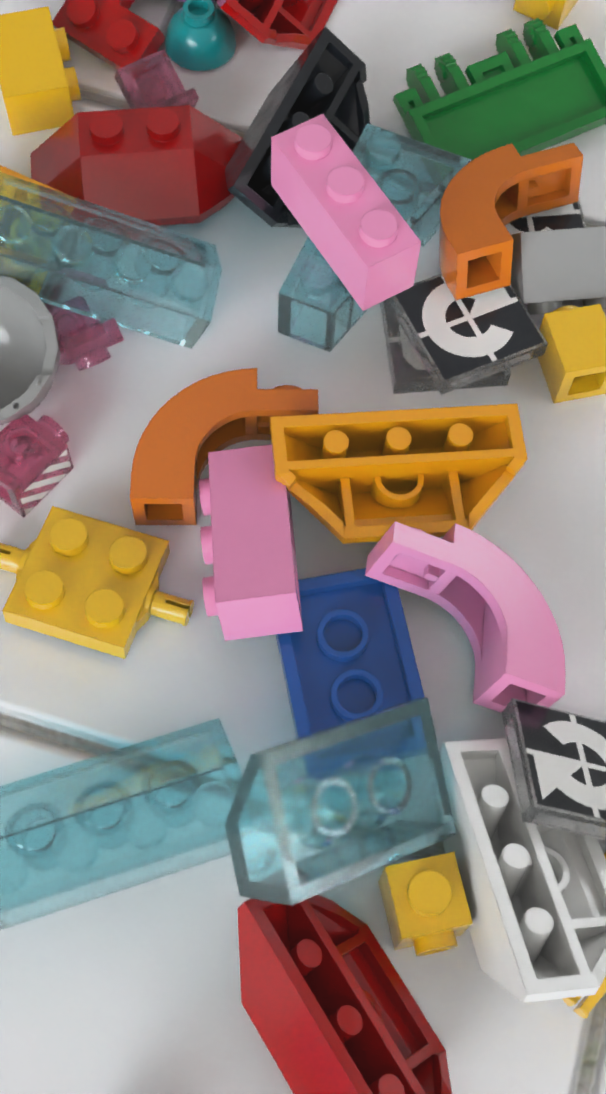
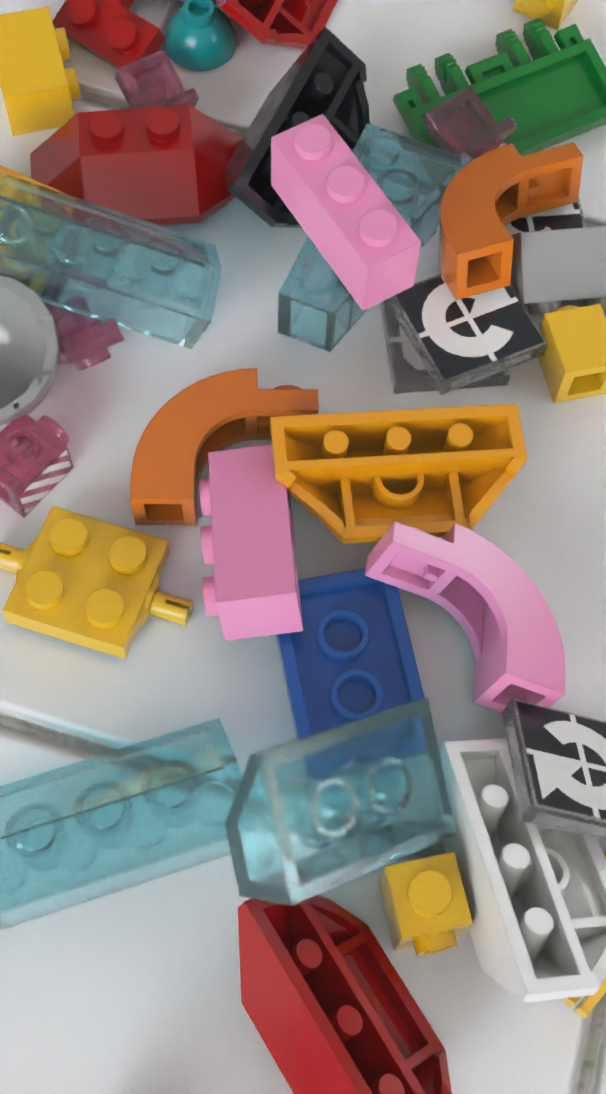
none -> clear pink bracket [422,86,518,172]

